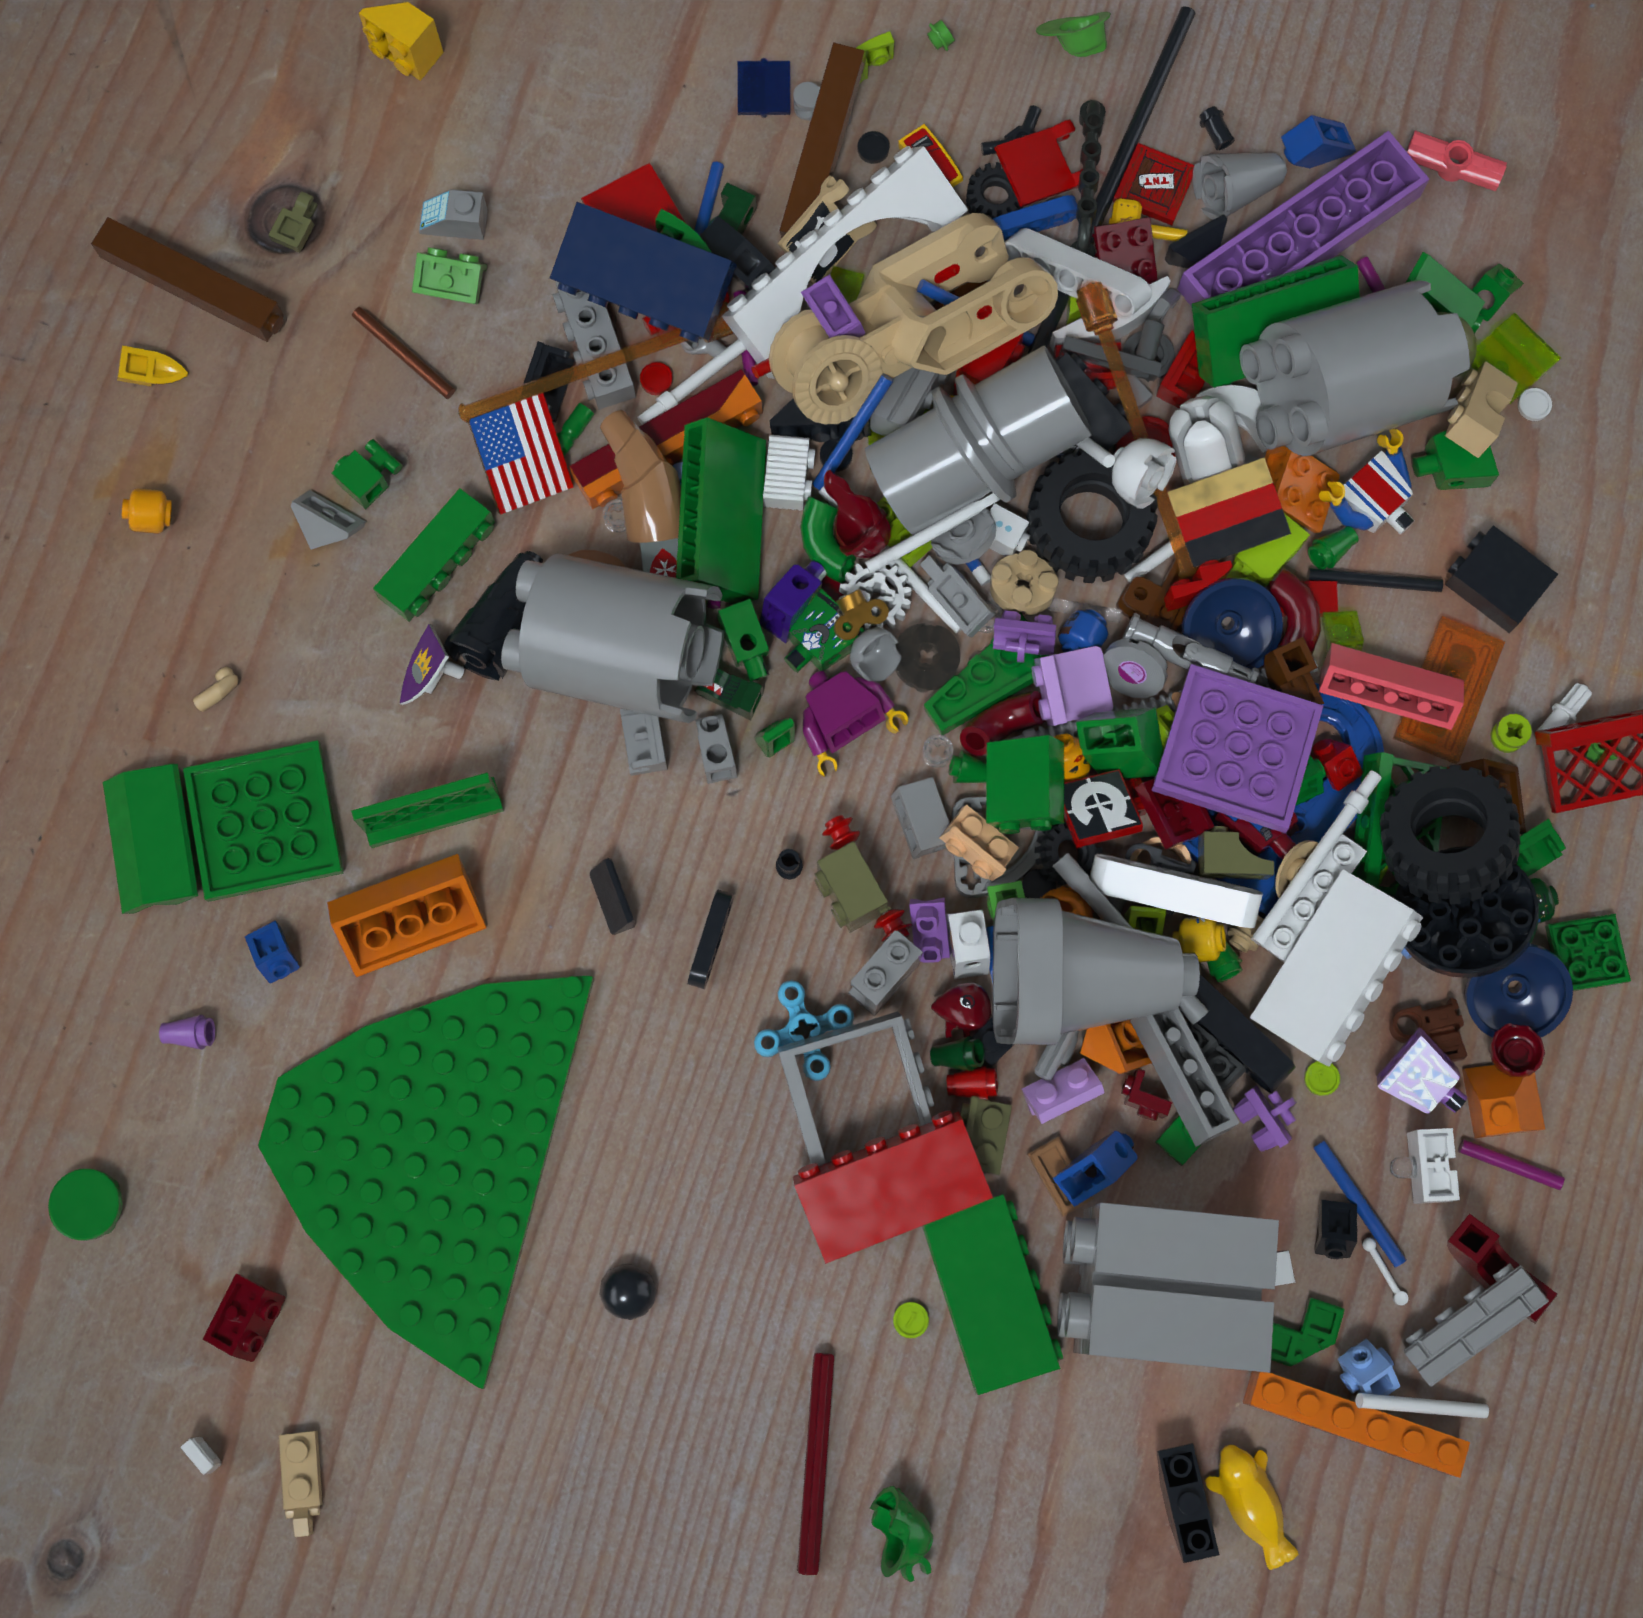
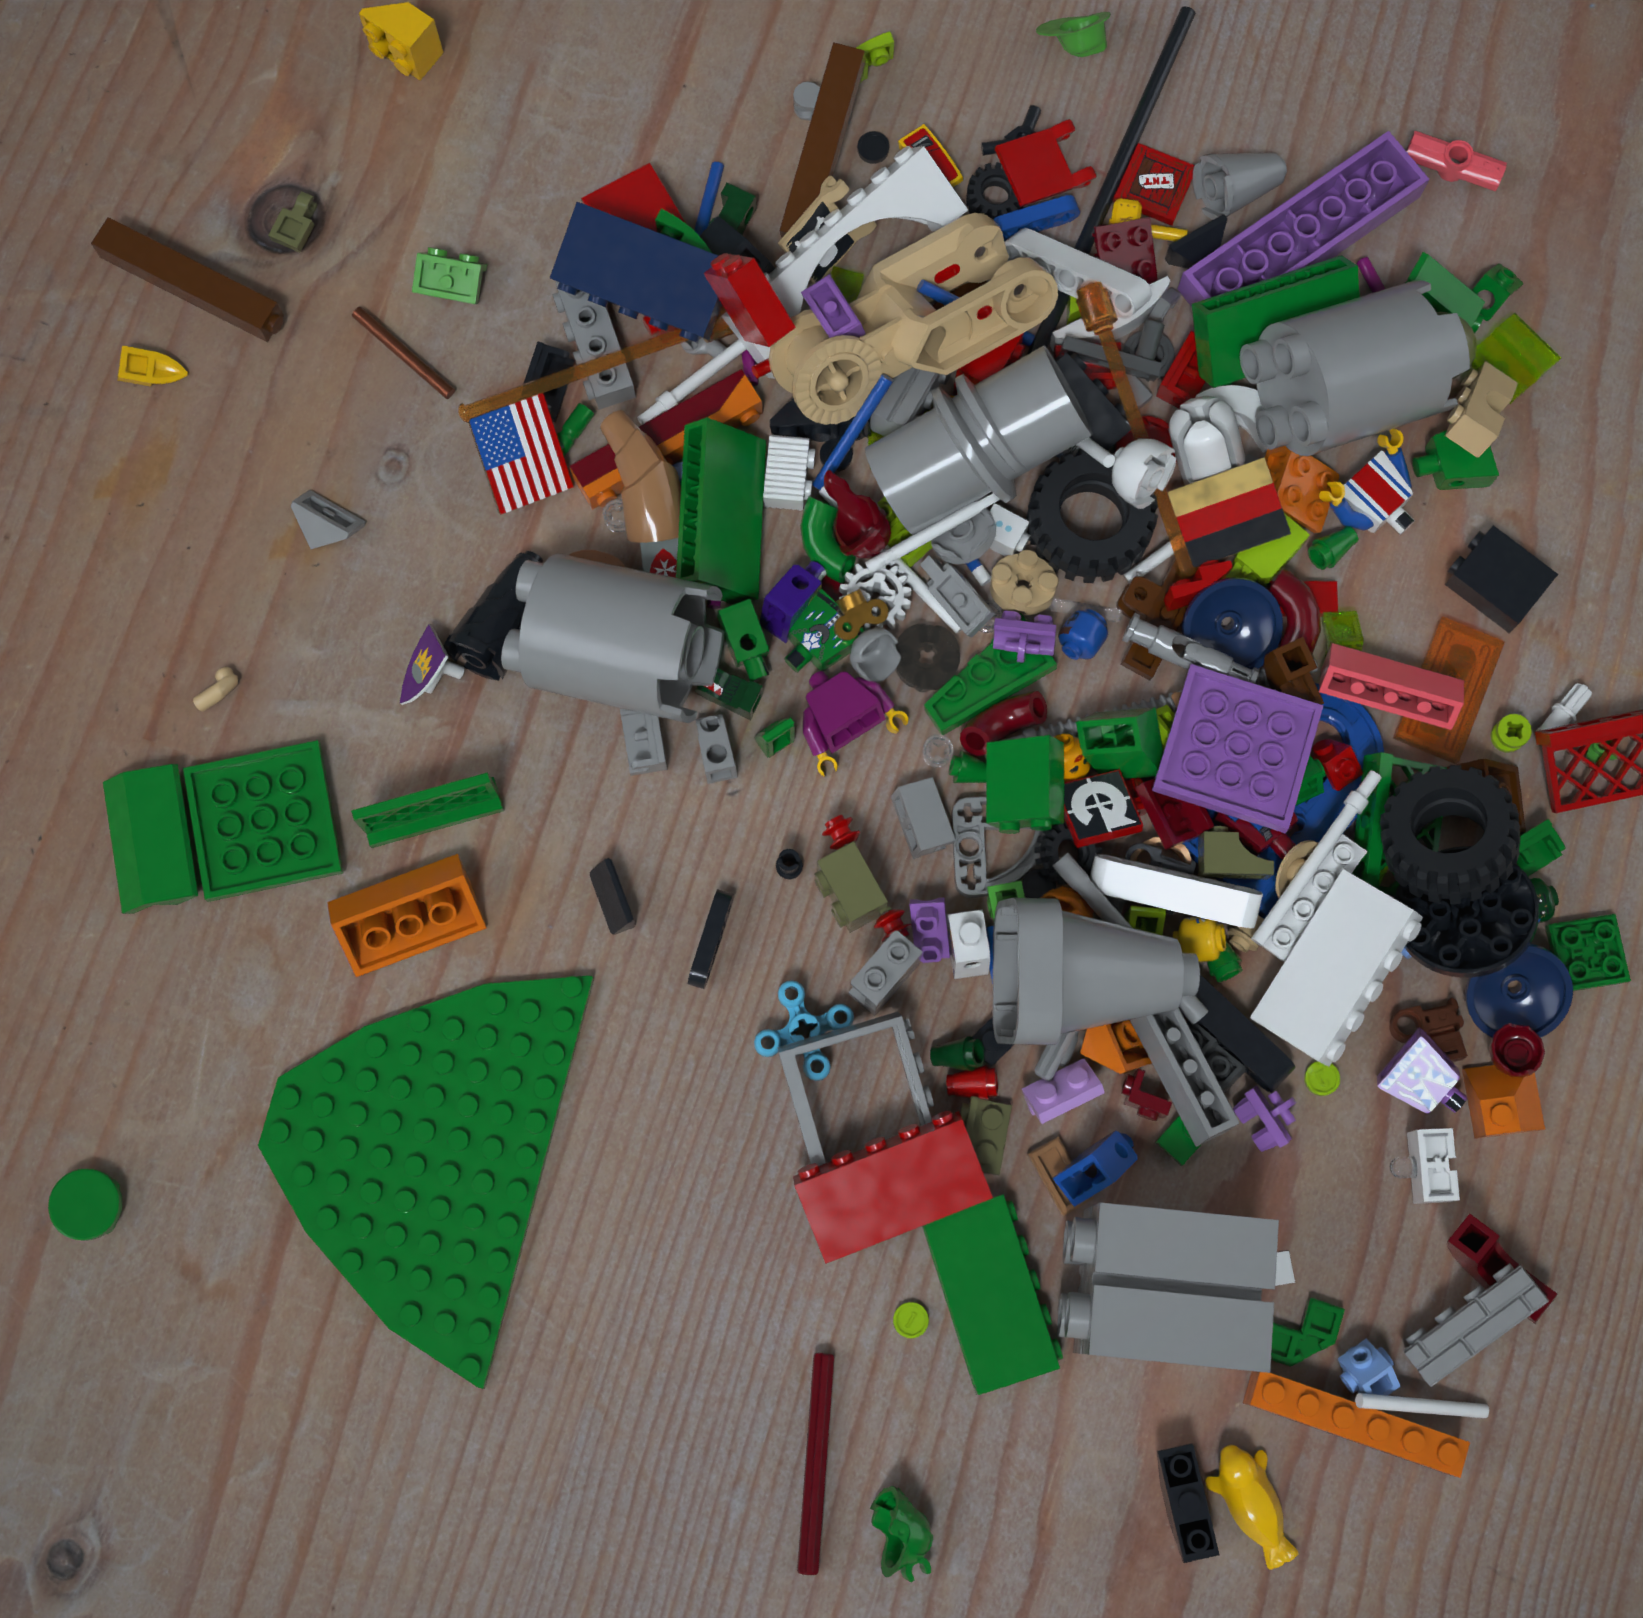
light orange head [122,488,172,534] -> none
medium lavender cone [159,1015,215,1050] -> none
white tile [180,1437,222,1475] -> none
dark red bracket [203,1273,286,1362] -> none
blue bracket [244,920,300,983] -> none
tan hinge [279,1431,323,1537] -> none
green brick [331,439,403,510] -> none
green brick [373,488,495,622] -> none
light grey slope [419,190,488,240] -> none
black hair [599,1264,656,1320] -> none
red piece [640,362,673,395] -> none
clear blue piece [737,58,790,118] -> none
bright green plate [927,20,955,51] -> none
dark red piece [931,982,991,1038] -> none
light nougat bracket [939,804,1019,881] -> none
lavender bracket [1031,646,1113,726] -> none
pearl dark grey bar [1070,100,1106,257] -> none
light grey tile [1103,639,1168,698] -> none
black pin [1199,106,1235,151] -> none
blue slope [1281,115,1356,169] -> none
black bar [1307,568,1443,592] -> none
blue bar [1313,1140,1407,1268] -> none
black bracket [1315,1200,1357,1259] -> none
white hinge [1362,1238,1408,1305] -> none
magenta bar [1458,1139,1565,1190] -> none
white piece [1517,388,1552,421] -> none
none -> red brick [703,253,796,347]

